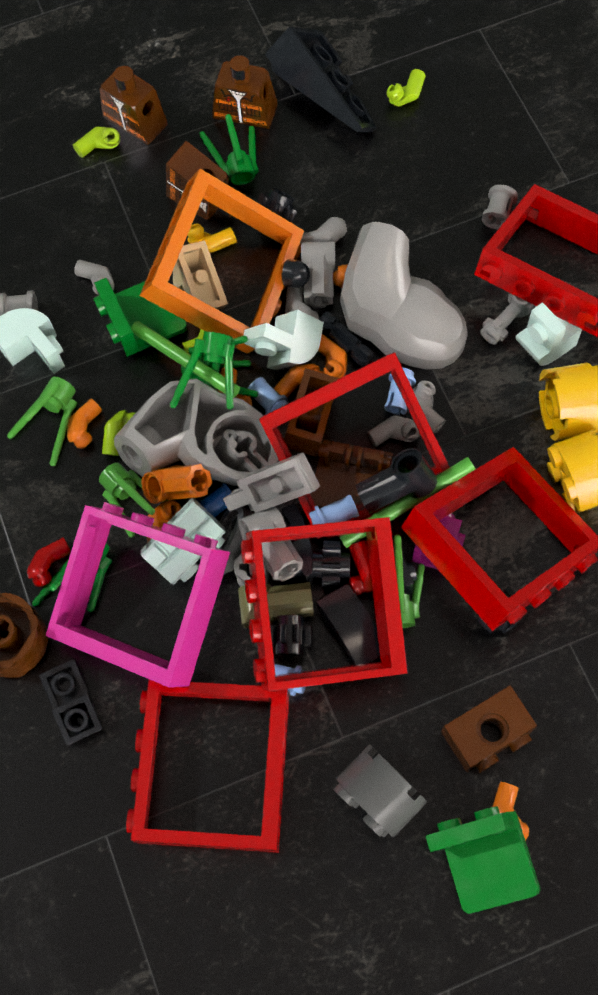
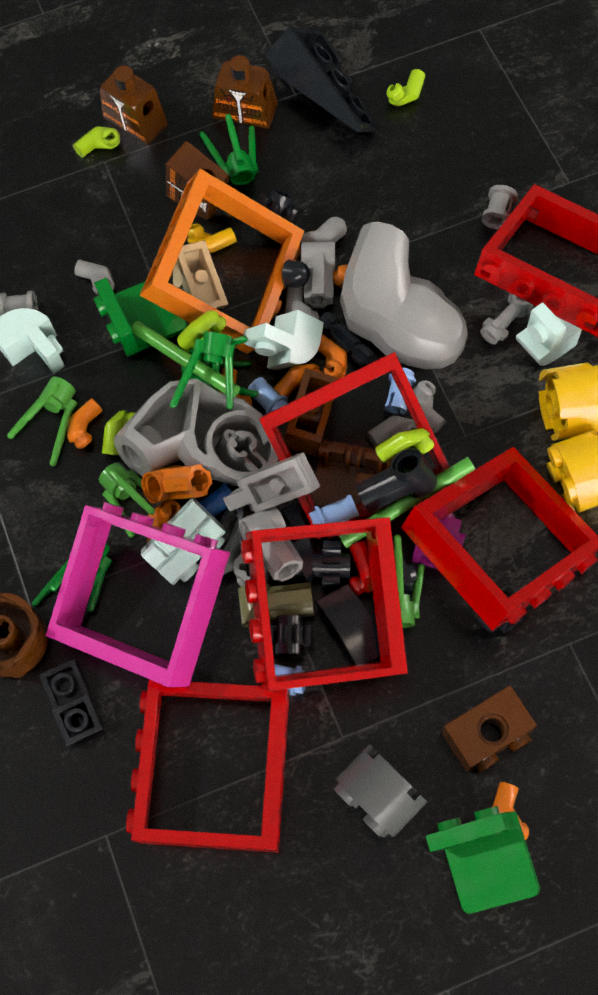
red arm [27,537,71,587] -> none
none -> lime arm [177,311,226,350]
none -> lime arm [375,428,434,463]

